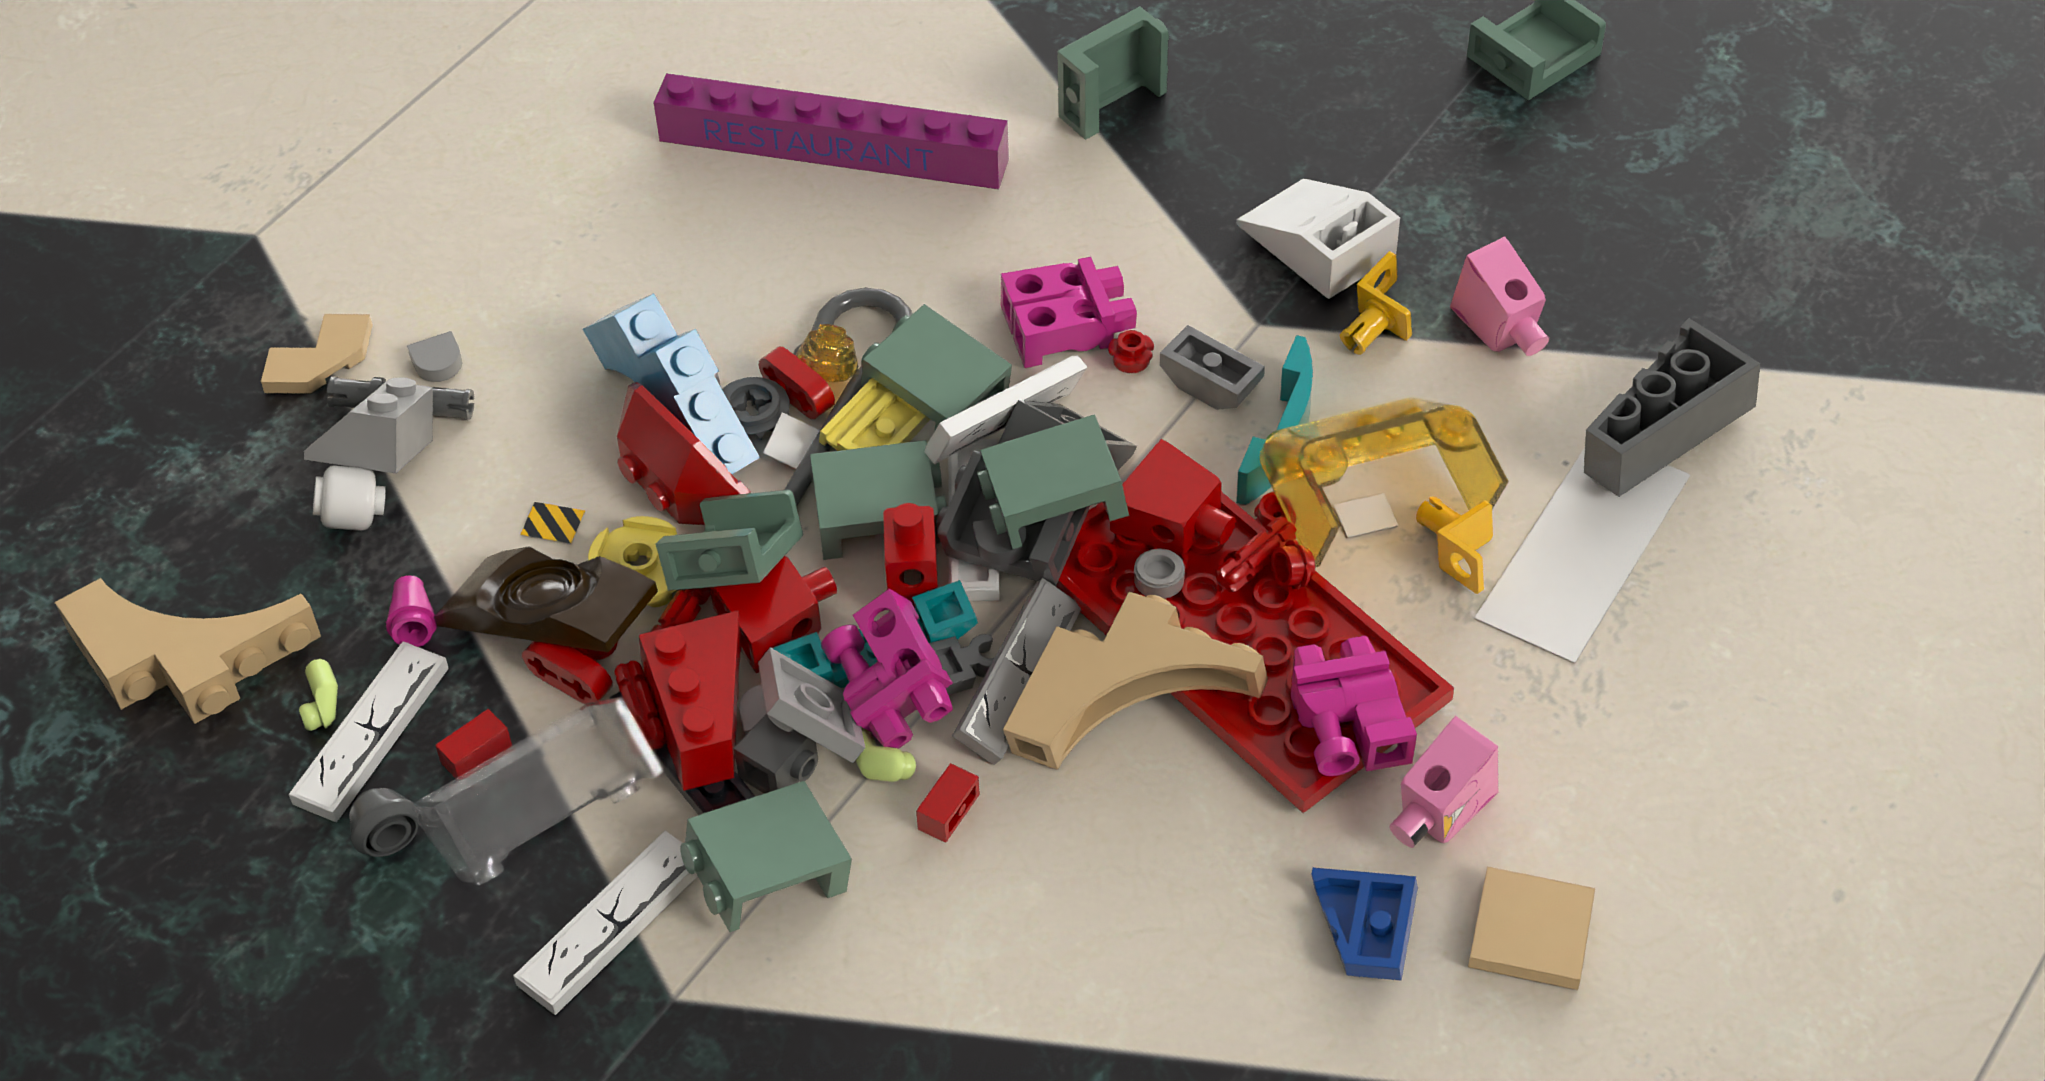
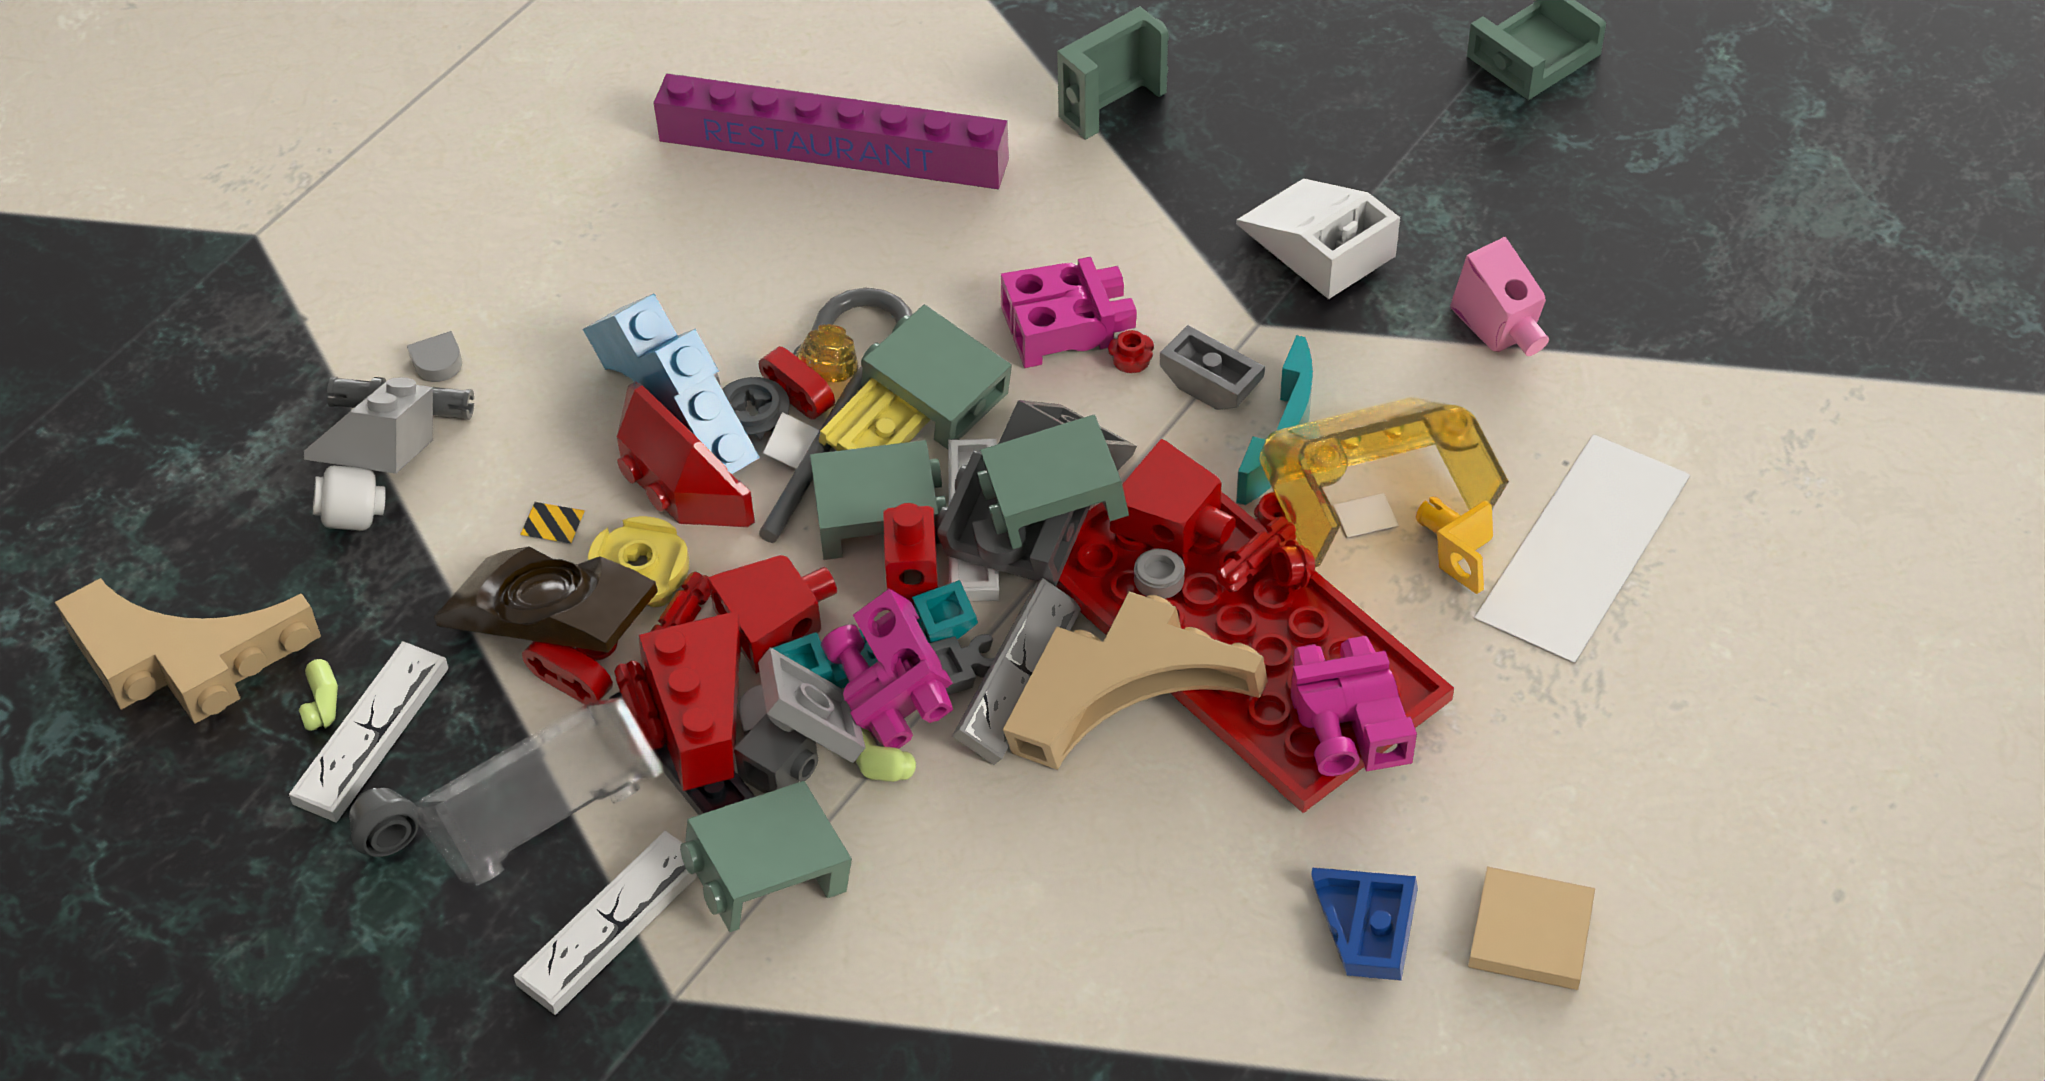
tan tile [261,314,373,393] -> none
dark pink cone [386,576,437,647] -> none
red piece [435,709,512,783] -> none
sand green panel [656,490,803,591] -> none
red piece [916,763,980,843] -> none
white tile [924,355,1087,464] -> none
yellow bracket [1340,251,1412,355] -> none
bright pink torso [1389,716,1498,848] -> none
dark grey wedge [1584,318,1761,497] -> none

